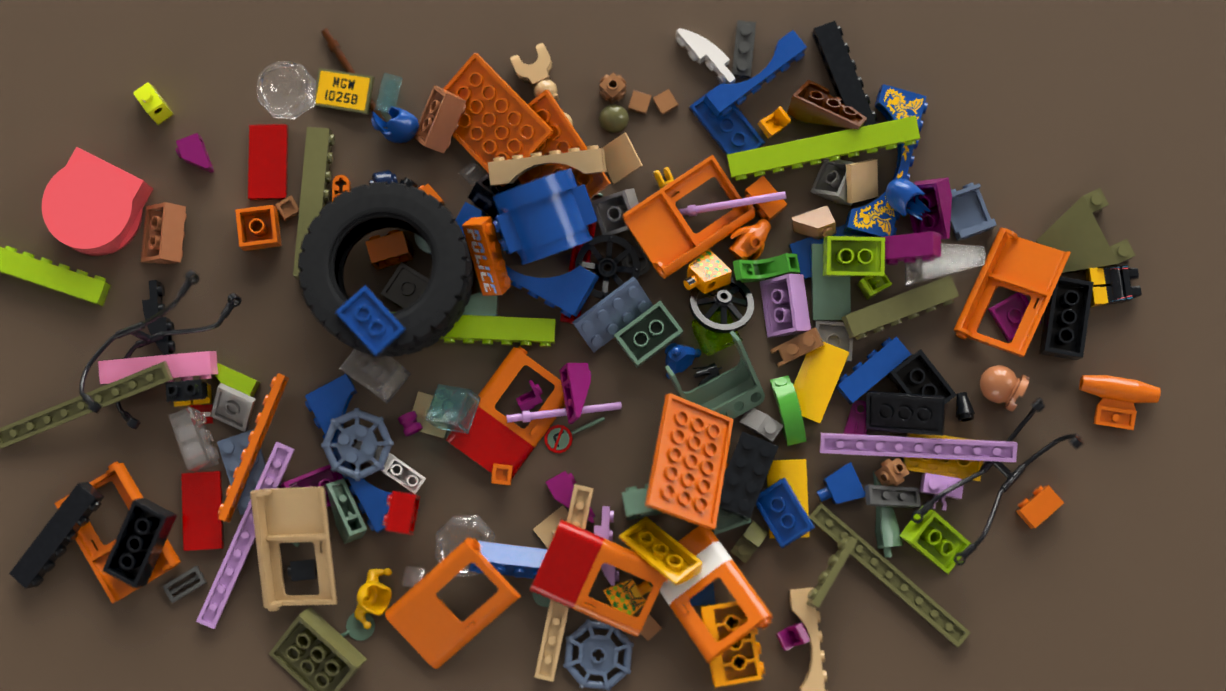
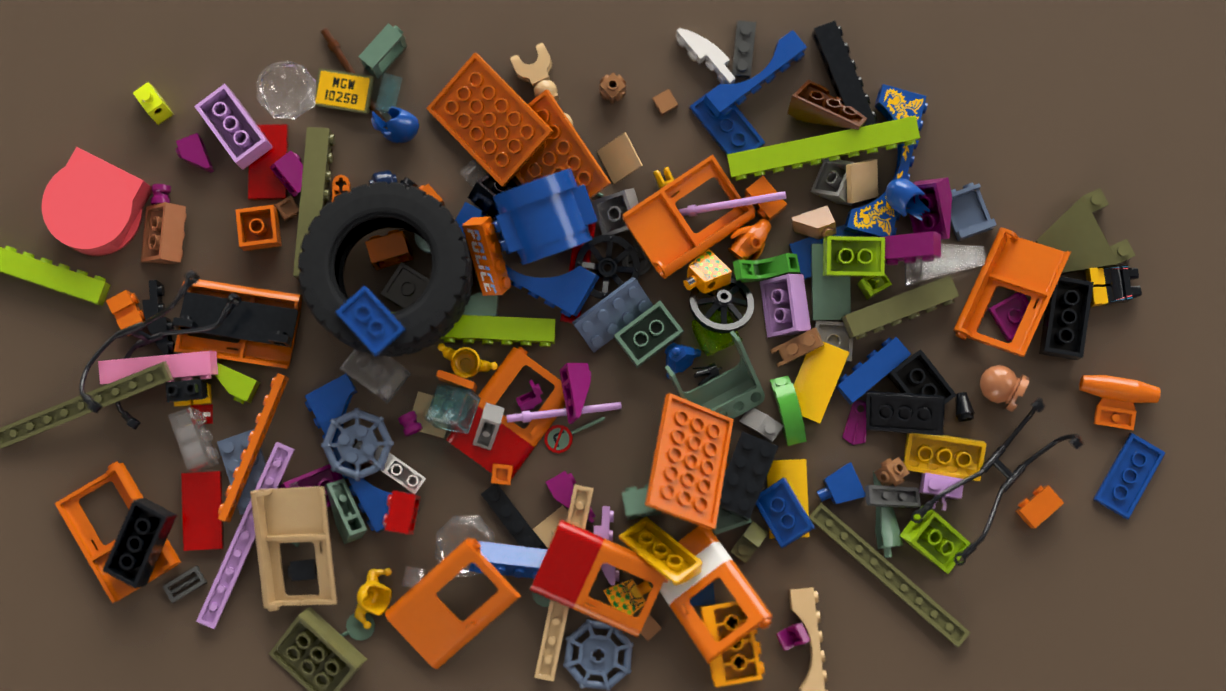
black brick [9,482,104,589] -> none
light grey tile [210,383,256,432] -> none
nougat slope [414,85,466,154] -> none
tan arch [488,145,607,186] -> none
olive hair [598,104,629,133] -> none
medium nougat tile [628,90,652,115] -> none
light orange bracket [757,106,791,139] -> none
olive plate [806,536,858,608] -> none
lavender plate [820,433,1017,462] -> none
none -> orange brick [106,290,147,336]
none -> magenta wheel [151,184,171,205]
none -> black bracket [172,292,298,348]
none -> orange piece [174,278,302,369]
none -> lavender brick [194,84,273,170]
none -> magenta slope [269,151,303,197]
none -> sand green window [358,23,407,79]
none -> orange tile [436,369,478,393]
none -> yellow piece [437,343,498,378]
none -> light grey slope [472,402,505,450]
none -> black plate [481,484,543,548]
none -> blue tile [1093,433,1166,519]

